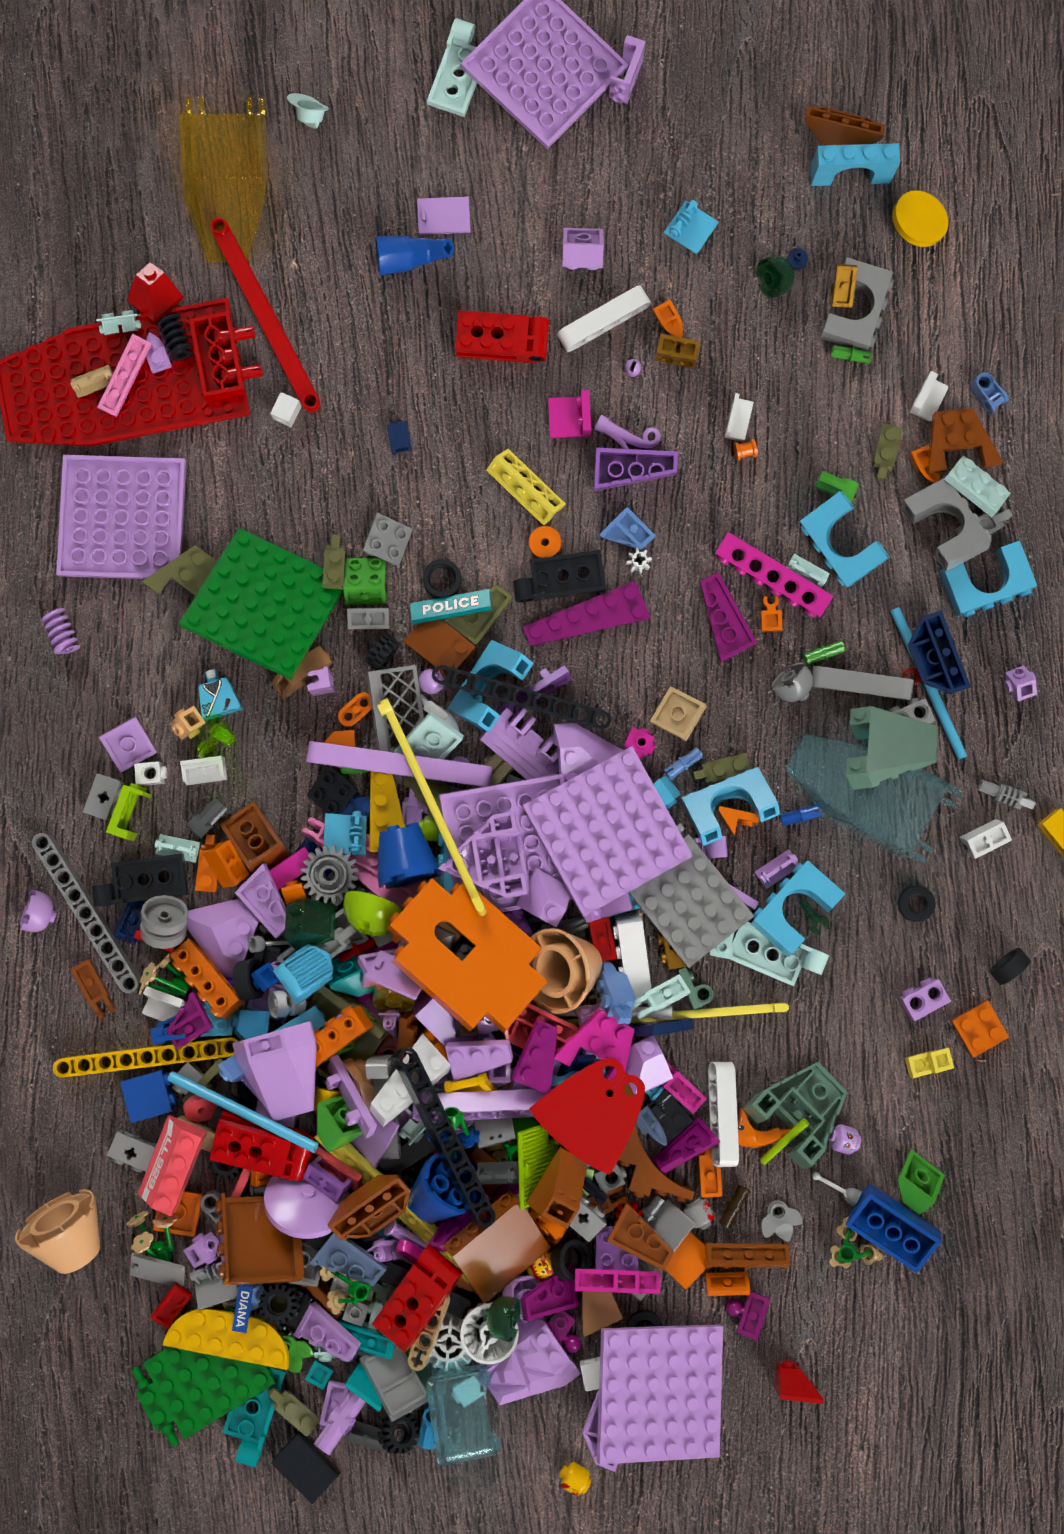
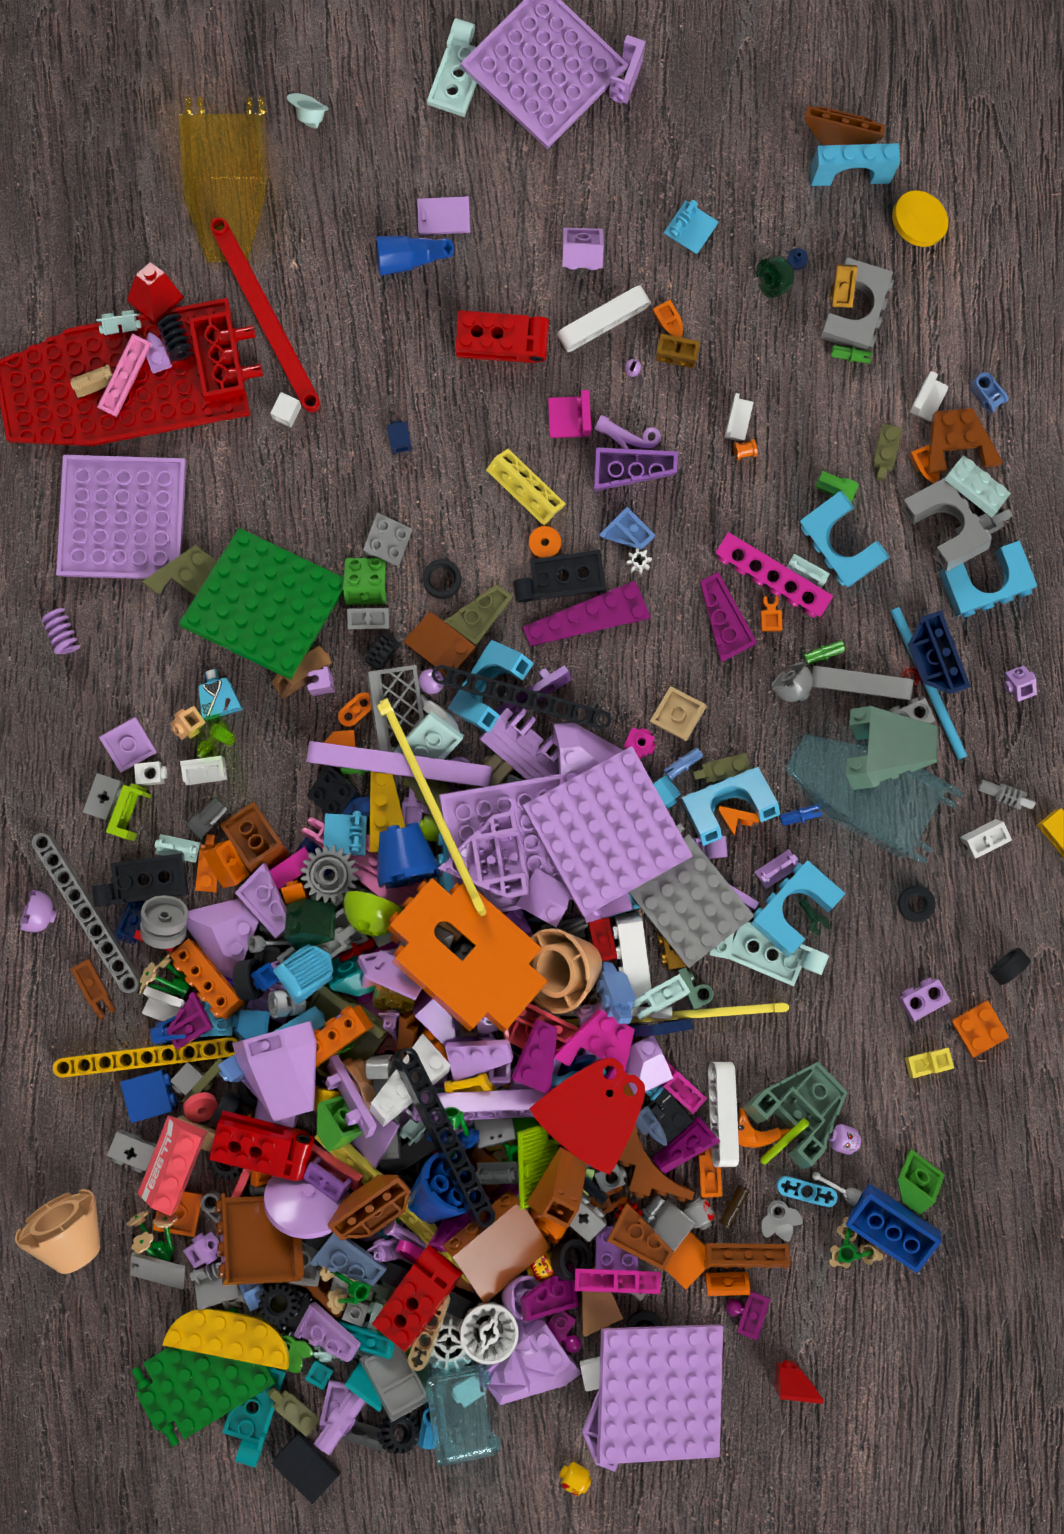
red plate [150,1282,193,1329] -> none
medium azure piece [168,1071,318,1153] -> none
blue sticker [232,1285,254,1333] -> none
olive hinge [322,534,345,590] -> none
teal tile [410,589,492,624] -> none
clear green cylinder [484,1296,521,1342] -> none
none -> medium azure beam [776,1176,838,1207]

